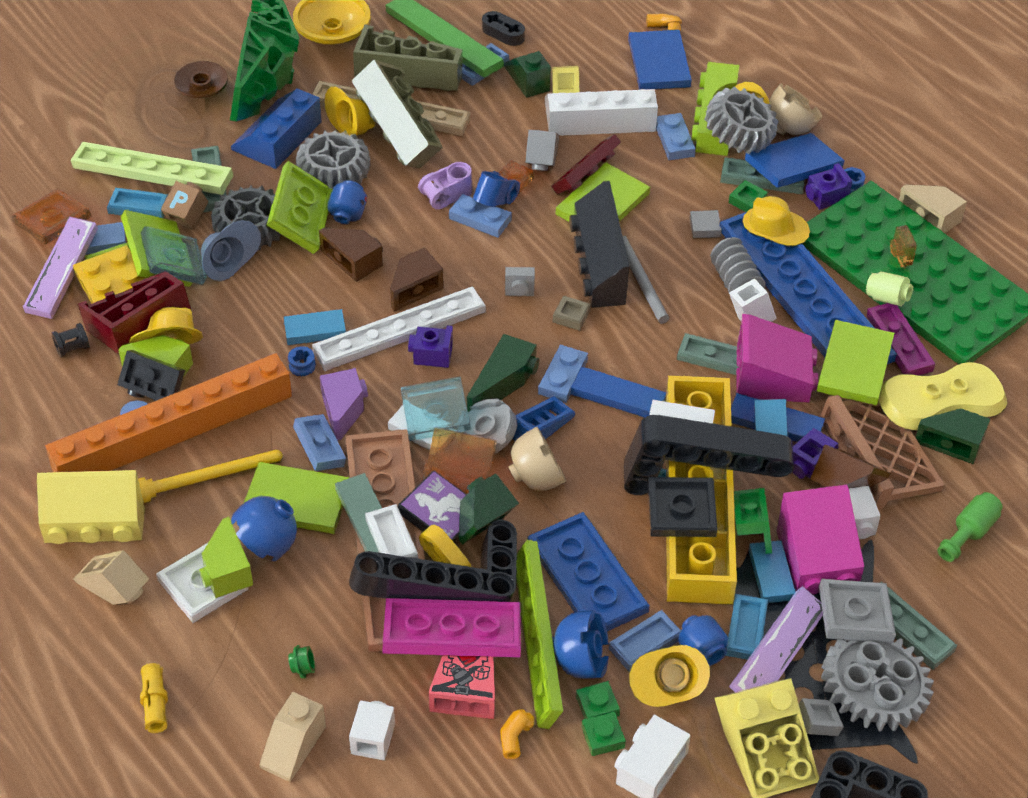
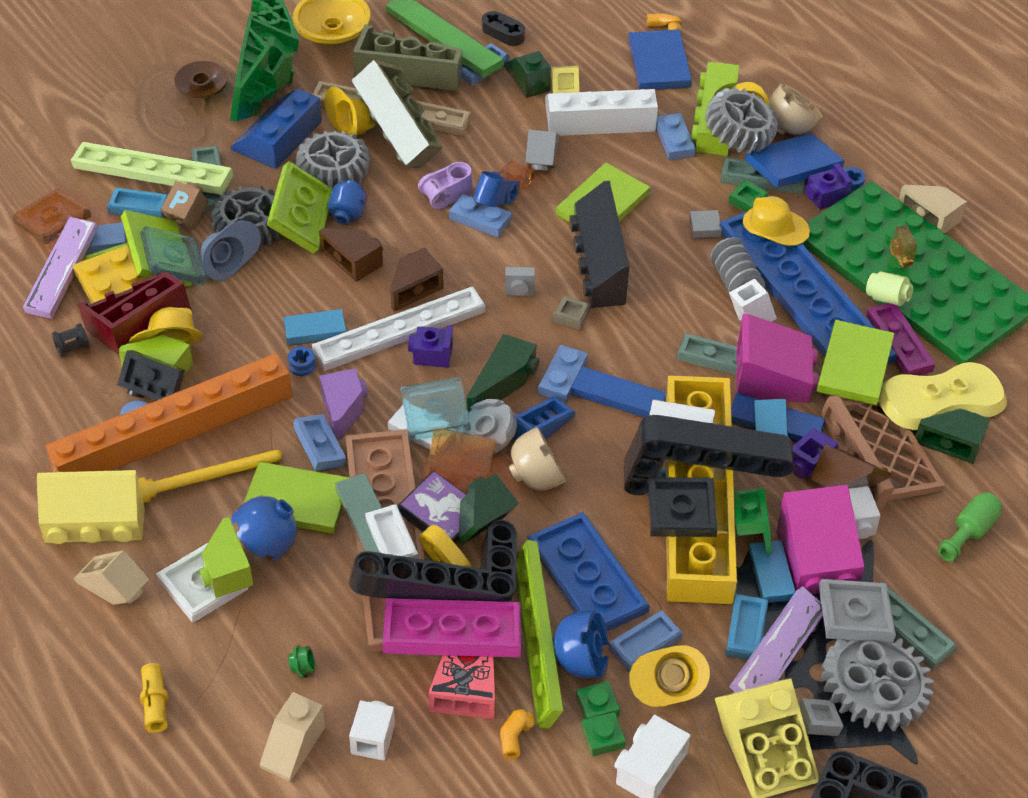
dark red plate [551,134,621,195] -> none
light grey bar [623,236,669,324] -> none
blue head [678,615,729,666] -> none

